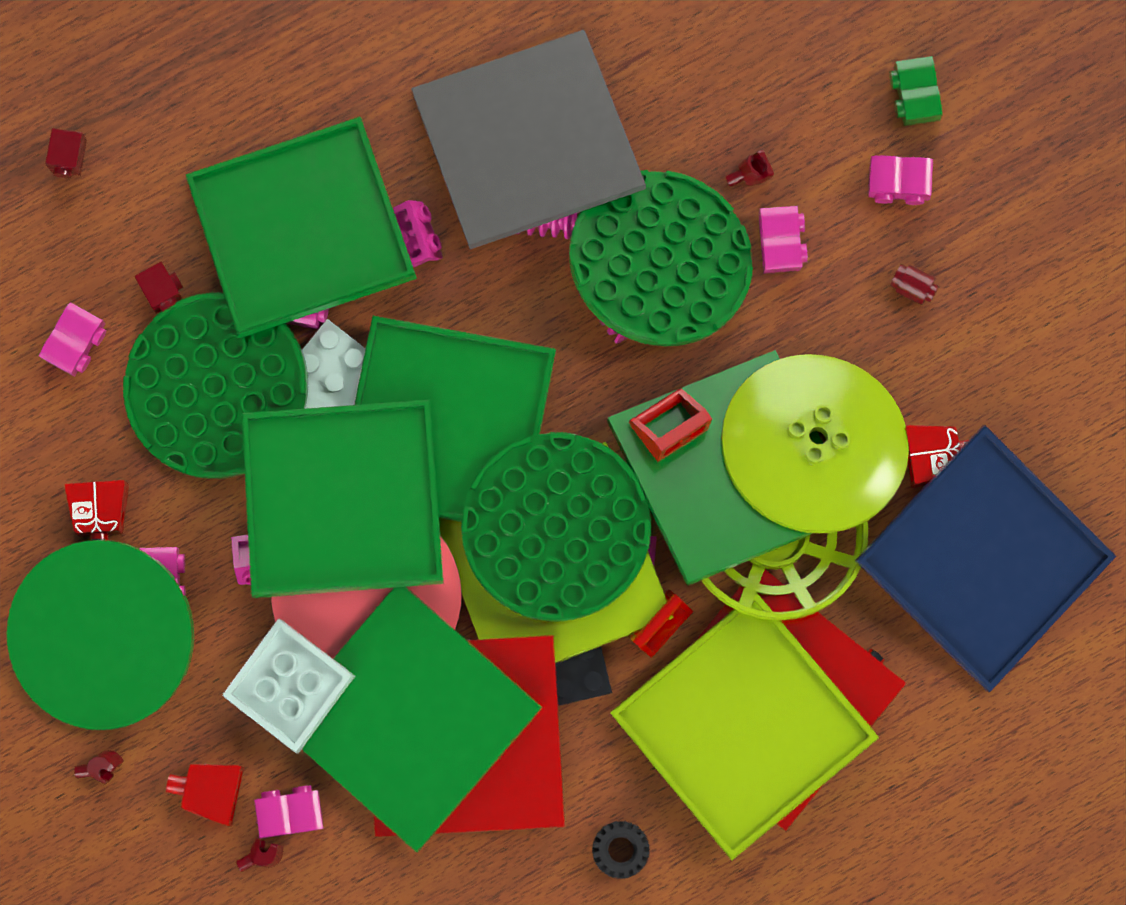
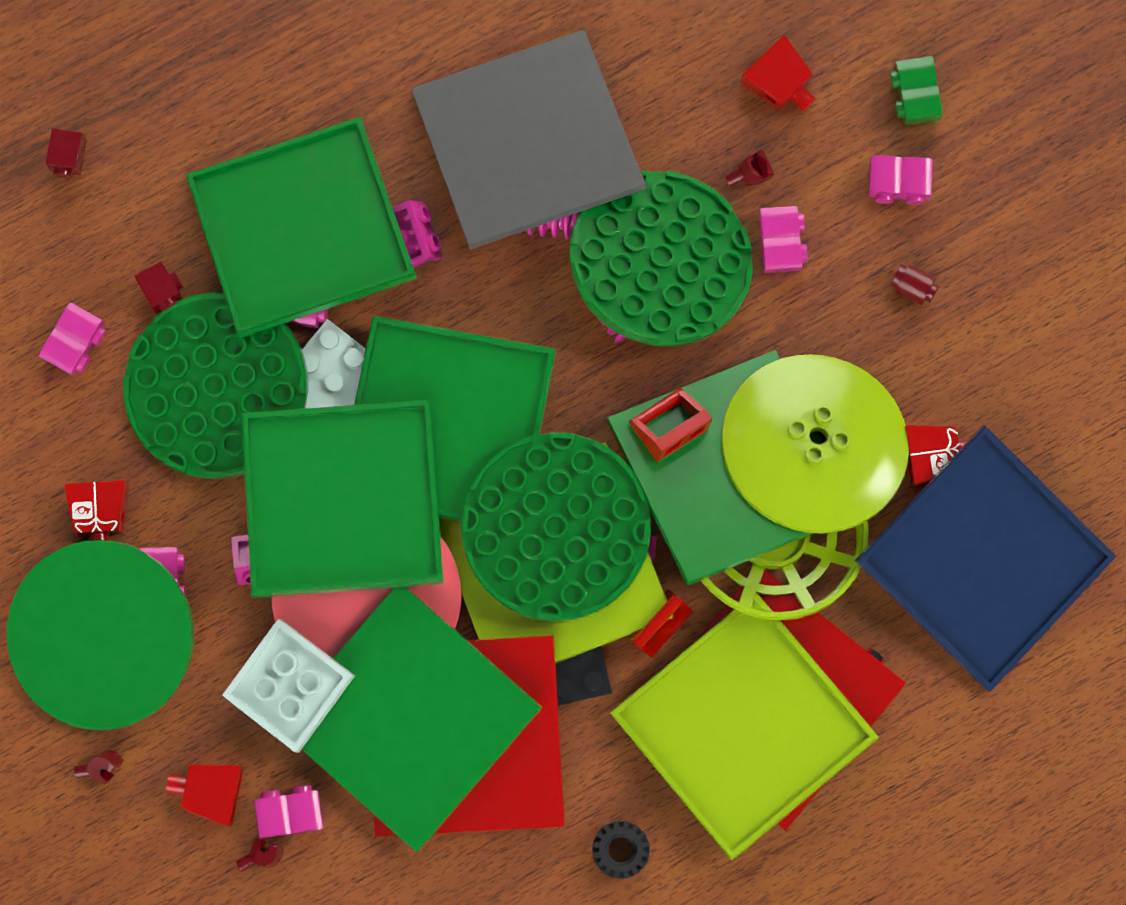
none -> red torso [741,35,816,112]

